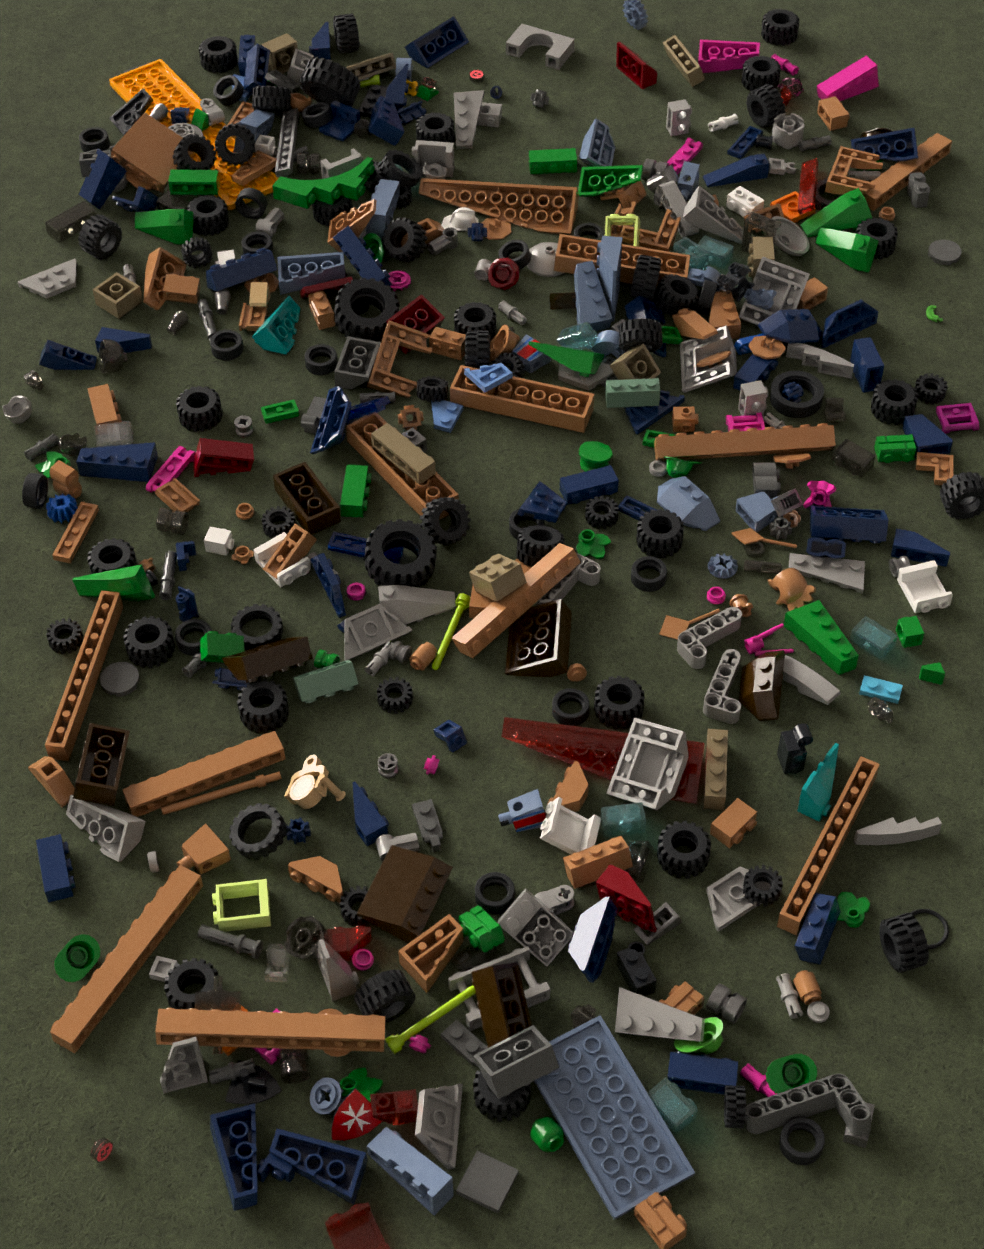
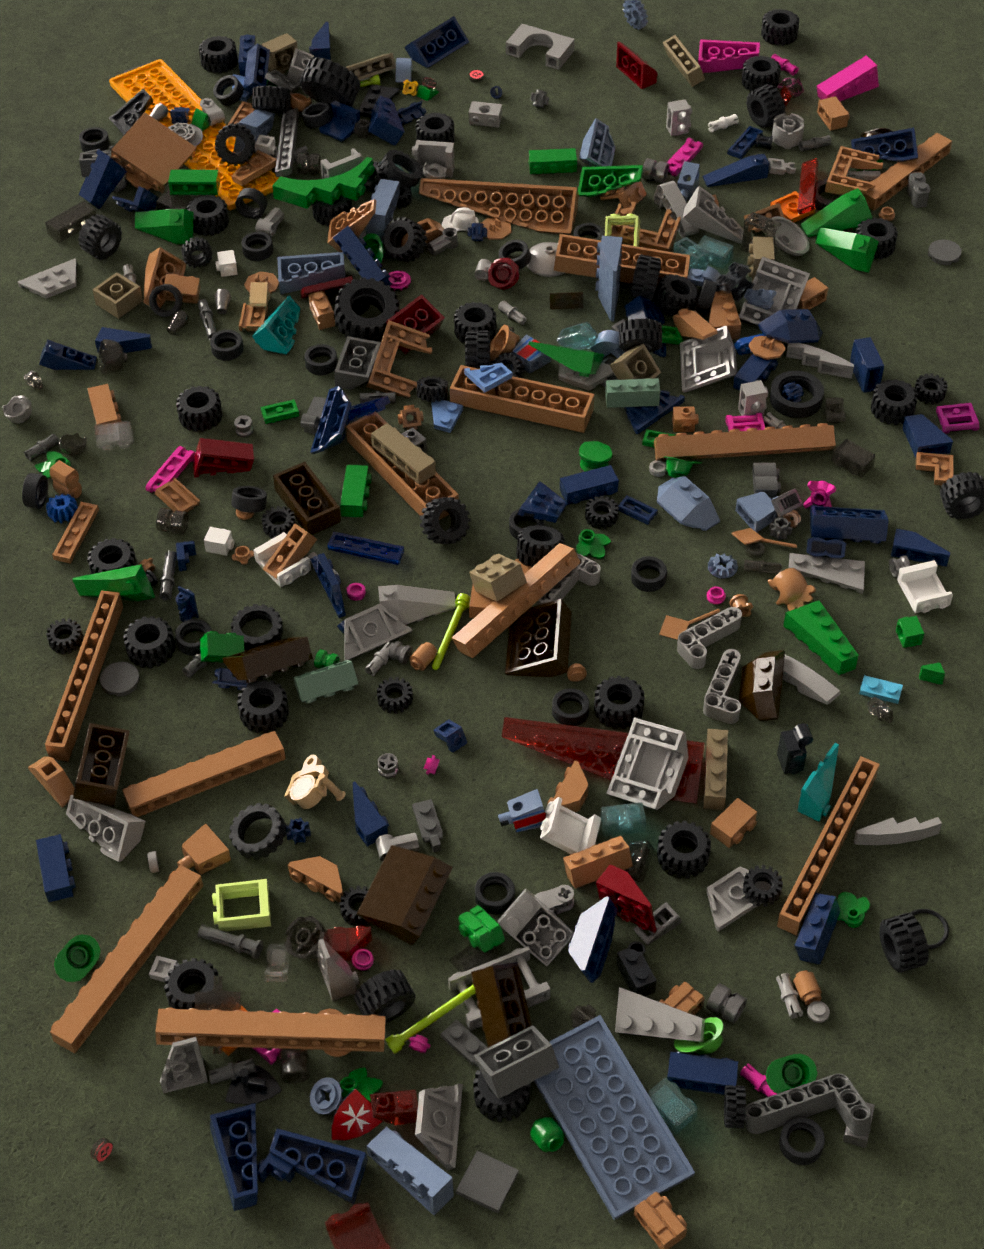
dark blue wedge [76,442,158,482] -> none
medium nougat bar [161,771,281,815] -> none
black tyre [173,134,216,170] -> none
dark blue slope [206,248,278,291] -> none
black tyre [333,13,360,54] -> none
black tyre [364,519,437,588] -> none
dark blue slope [386,64,411,111] -> none
medium nougat wedge [398,914,464,993] -> none
medium nougat brick [429,327,466,360] -> none
light grey wing [454,90,485,149] -> none
sand blue wedge [574,261,612,335] -> none
black tyre [636,509,684,558] -> none
flat silver piece [646,165,679,193] -> none
medium nougat piece [696,351,731,368] -> none
white brick [726,186,764,218] -> none
dark pink plant [744,623,794,657] -> none
medium nougat piece [773,452,811,469] -> none
dark blue wedge [821,300,878,348] -> none
clear light blue brick [850,616,898,661] -> none
green brick [874,434,916,463] -> none
bright green piece [926,305,943,322] -> none
none -> black tyre [149,284,183,317]
none -> black tyre [231,486,267,513]

